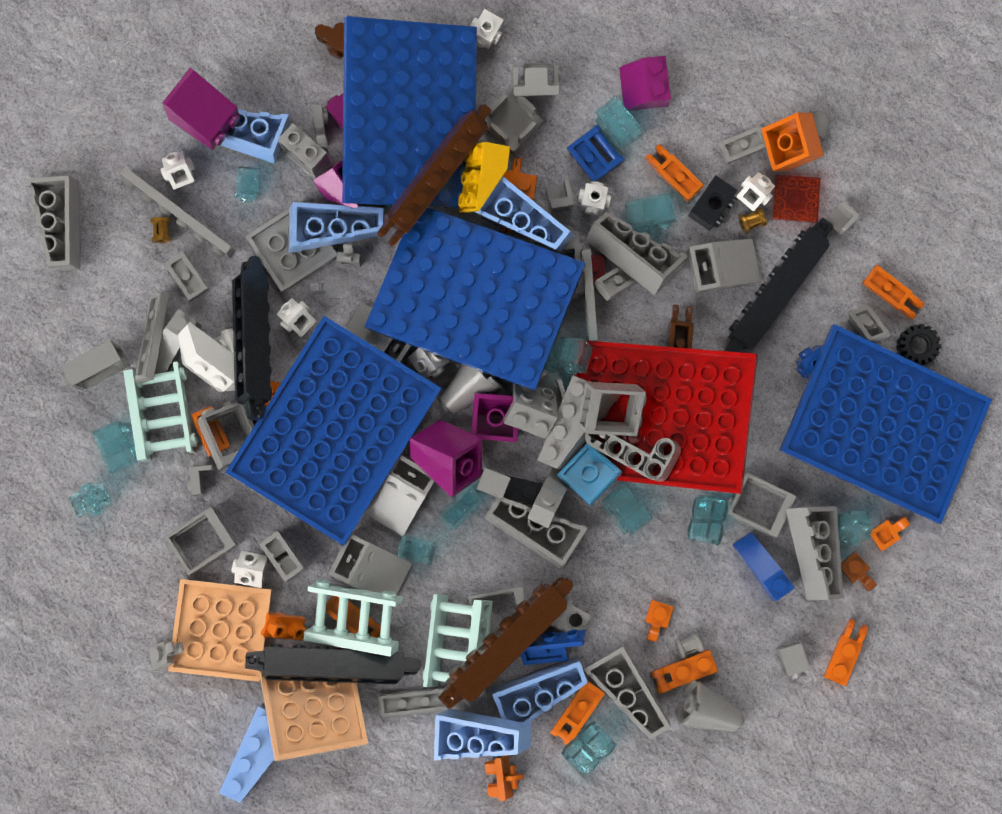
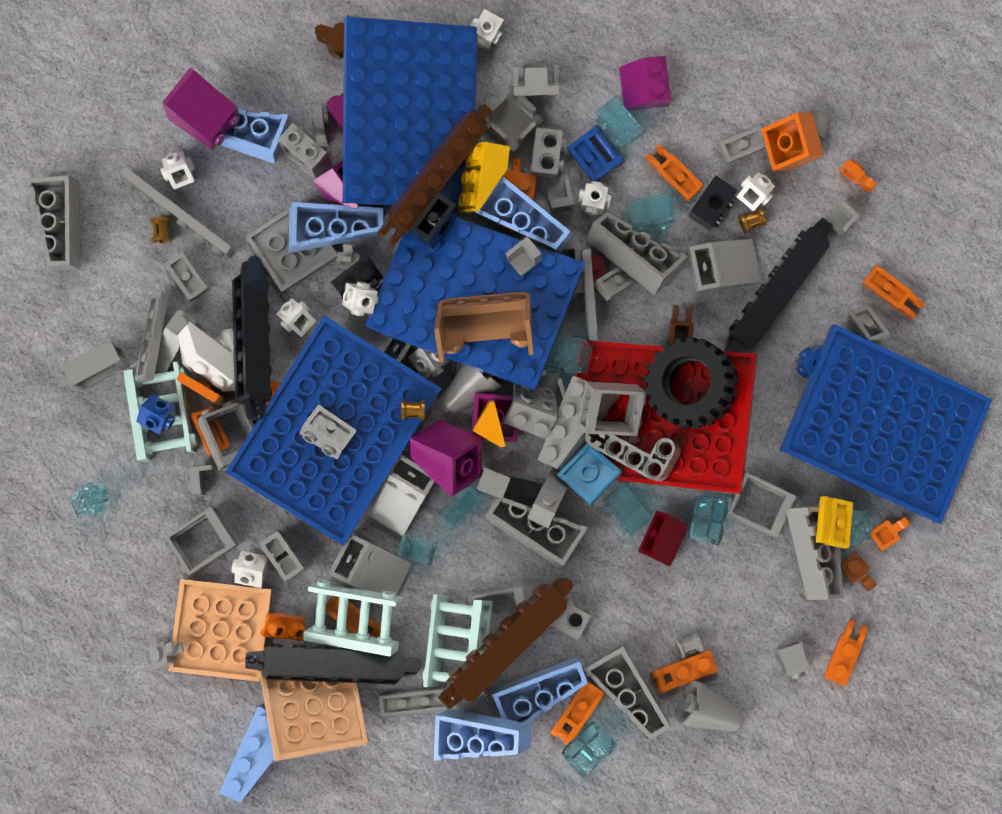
clear light blue brick [92,421,138,474] -> none
clear light blue bracket [234,166,261,202] -> none
orange hips [485,755,524,801] -> none
blue bracket [521,629,587,665] -> none
orange plate [644,600,674,642] -> none
blue slope [732,532,795,601] -> none
clear red plate [772,174,821,223] -> none
black tyre [896,324,941,366] -> none
none -> blue brick [136,393,176,435]
none -> orange plate [177,372,229,407]
none -> light grey bracket [300,404,357,459]
none -> black plate [331,255,384,311]
none -> white brick [342,282,378,316]
none -> pearl gold bush [401,400,425,420]
none -> black brick [411,192,459,250]
none -> medium nougat windscreen [434,292,534,363]
none -> light orange slope [473,399,505,447]
none -> light grey panel [505,237,543,276]
none -> light grey brick [530,127,567,180]
none -> dark red brick [638,510,689,566]
none -> black tyre [644,336,739,429]
none -> yellow plate [816,496,853,549]
none -> orange plate [838,159,877,193]

